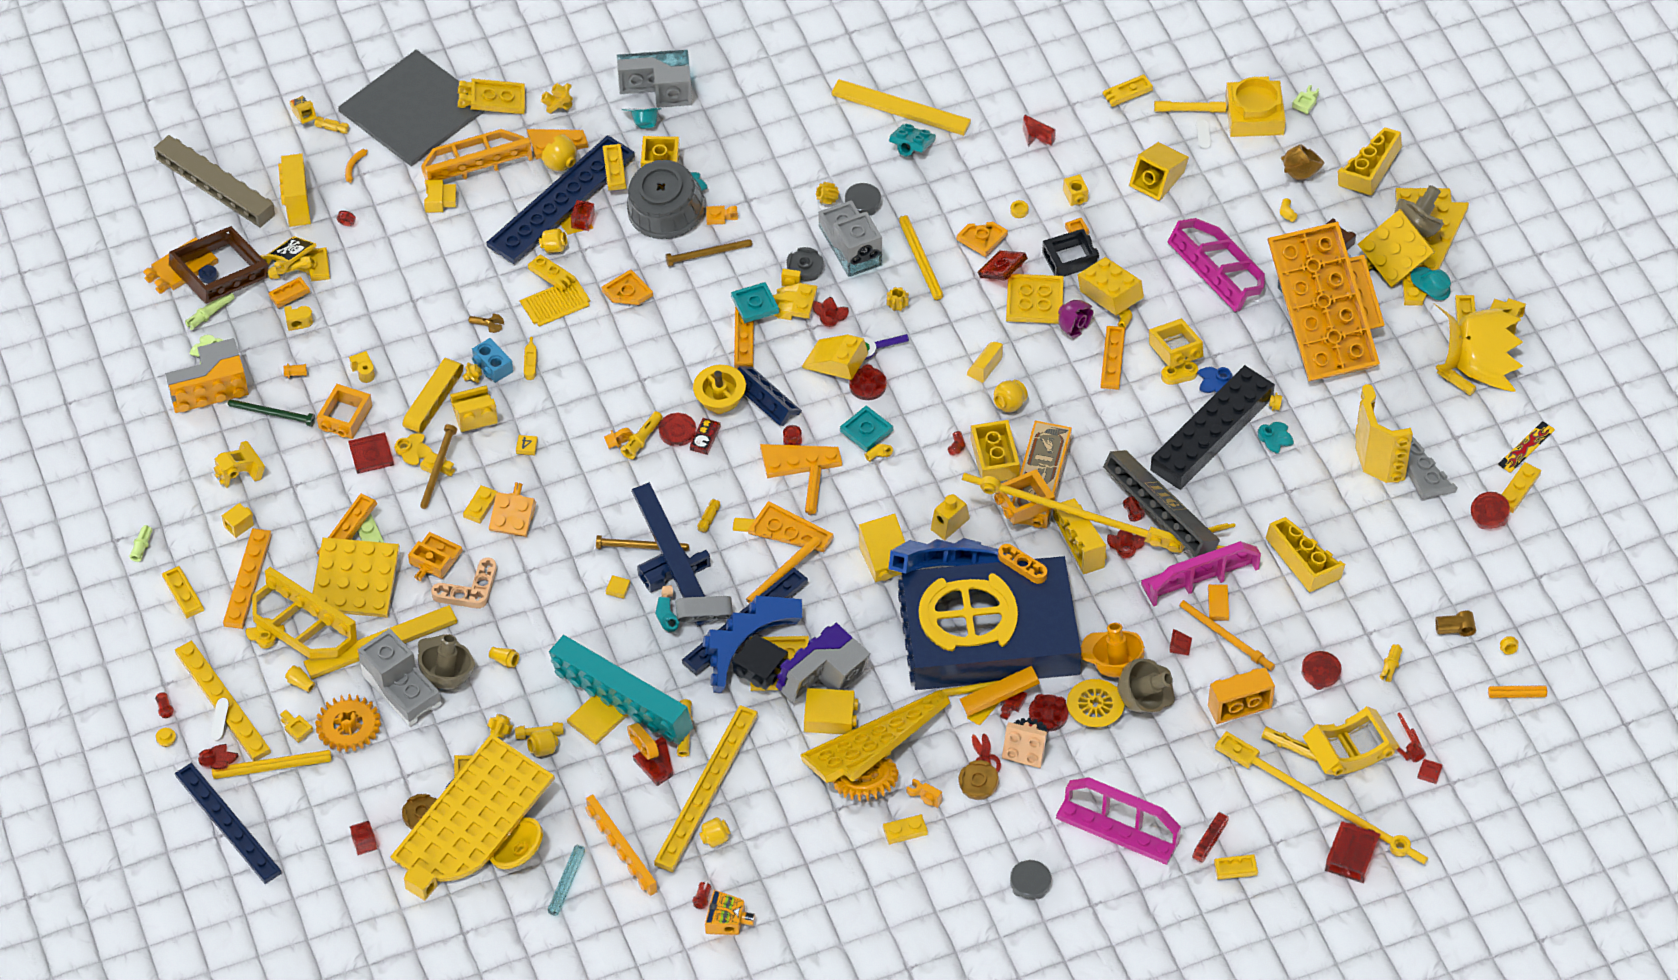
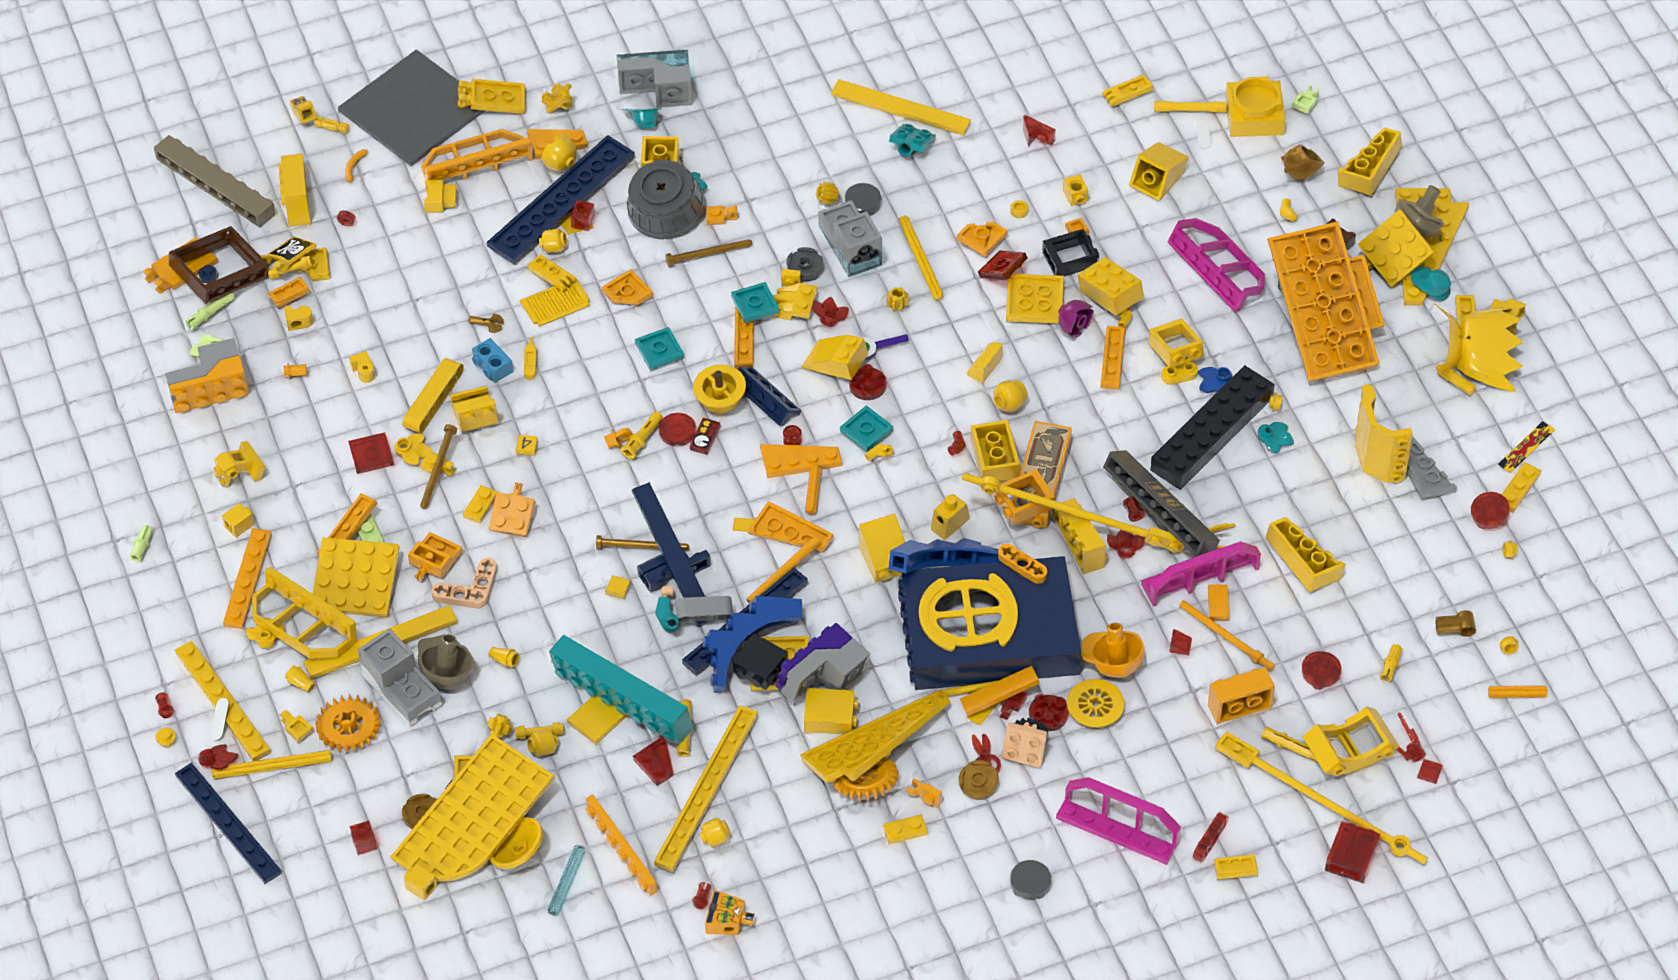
yellow tile [162,566,204,619] -> none
dark green bar [227,399,315,427] -> none
light orange window [317,383,372,439] -> none
yellow plant [462,362,482,383] -> none
yellow tile [603,144,626,191] -> none
light orange beam [627,723,659,760] -> none
yellow axle [697,499,720,533] -> none
dark tan piece [1117,659,1175,713] -> none
none -> teal plate [635,327,684,370]
none -> yellow plate [1502,540,1518,559]

